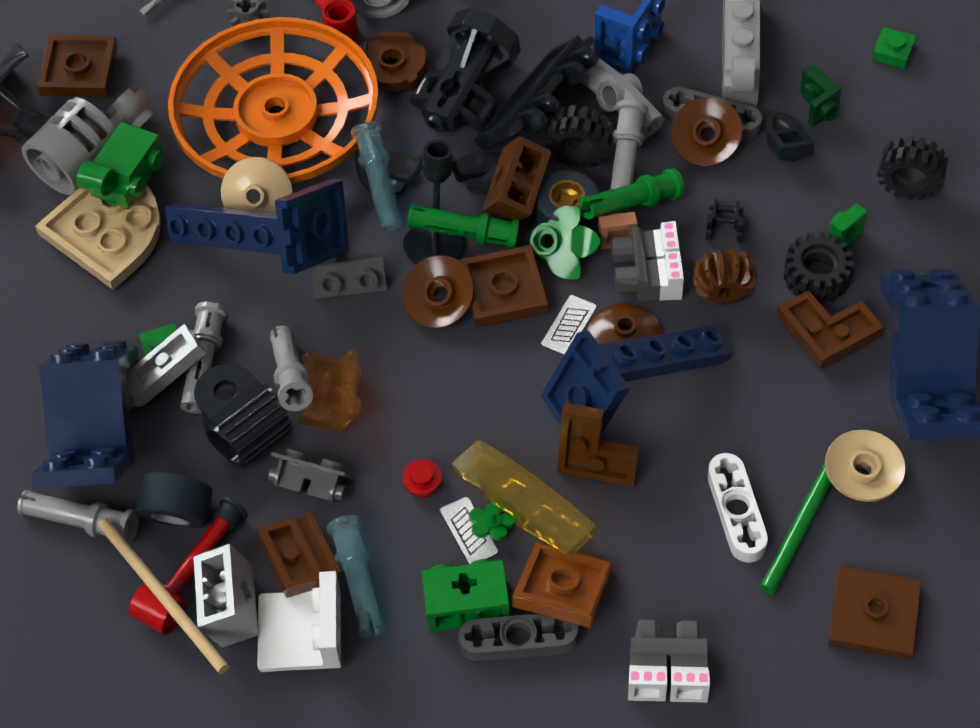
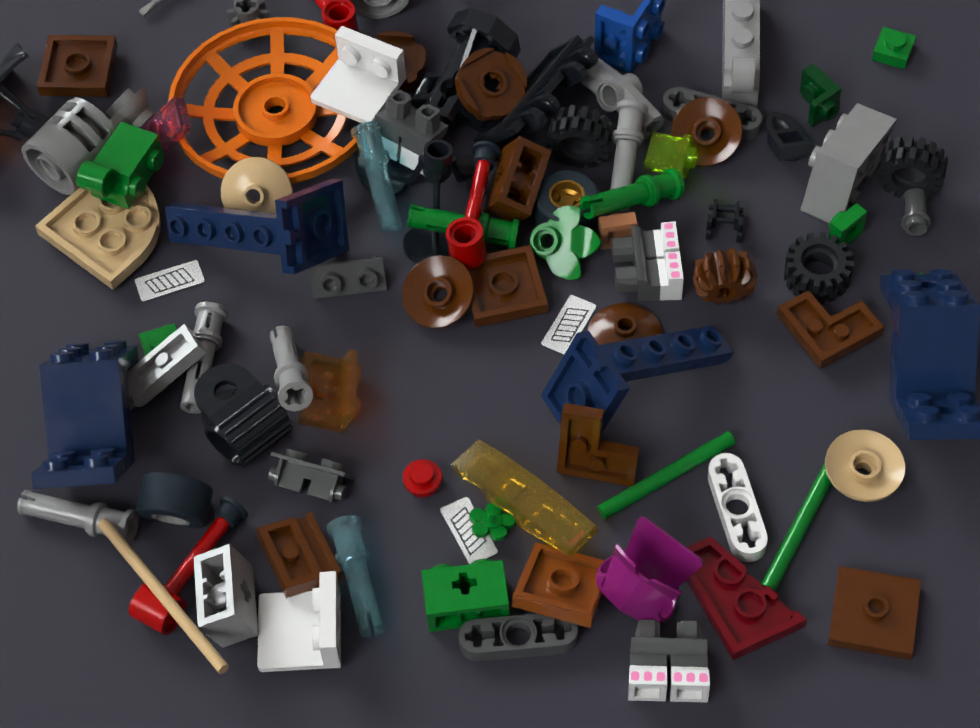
none -> clear sticker [135,260,204,301]
none -> clear pink plate [141,97,192,154]
none -> white bracket [310,26,406,126]
none -> dark grey hips [371,90,448,176]
none -> red piece [446,141,501,270]
none -> reddish brown plate [455,48,527,121]
none -> green bar [596,431,735,520]
none -> magenta piece [596,516,704,624]
none -> clear neon green bracket [643,132,699,178]
none -> dark red wing [686,537,807,660]
none -> light grey wedge [800,103,897,223]
none -> dark grey pin [901,188,931,236]

